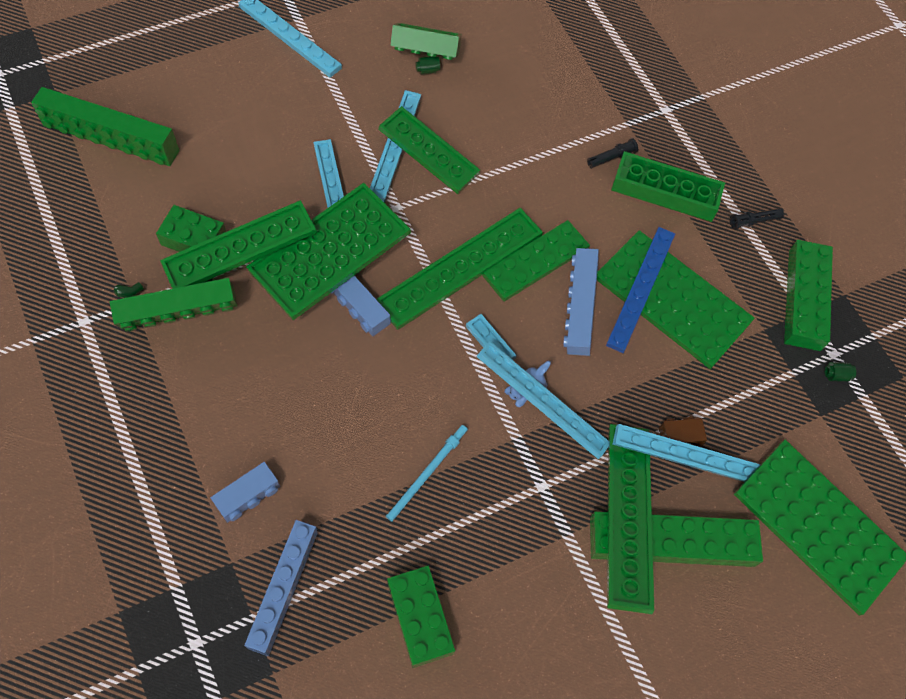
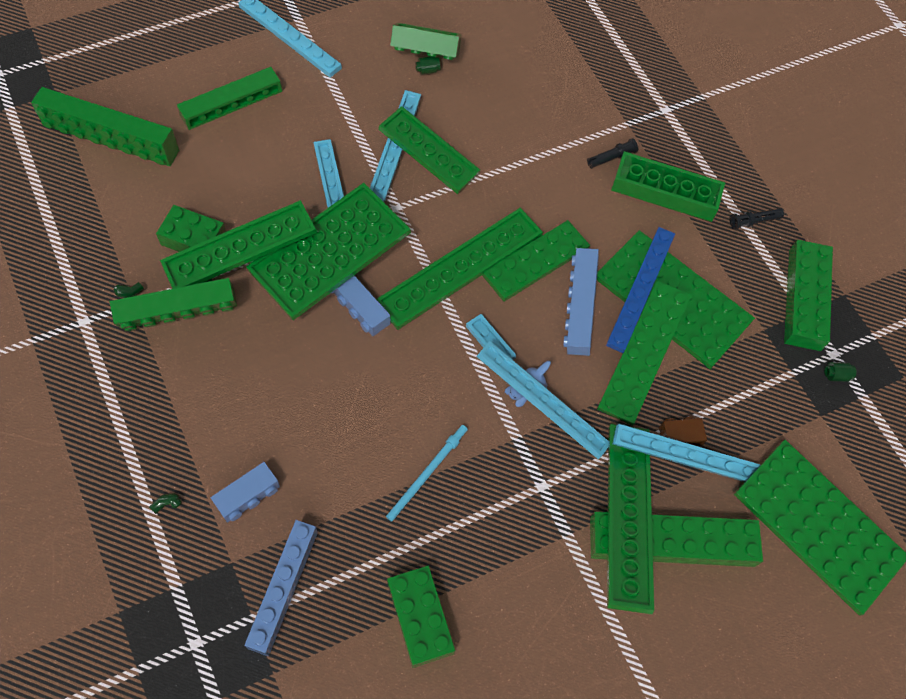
none -> dark green arm [149,493,182,514]
none -> green brick [177,67,282,130]
none -> green plate [597,280,692,426]

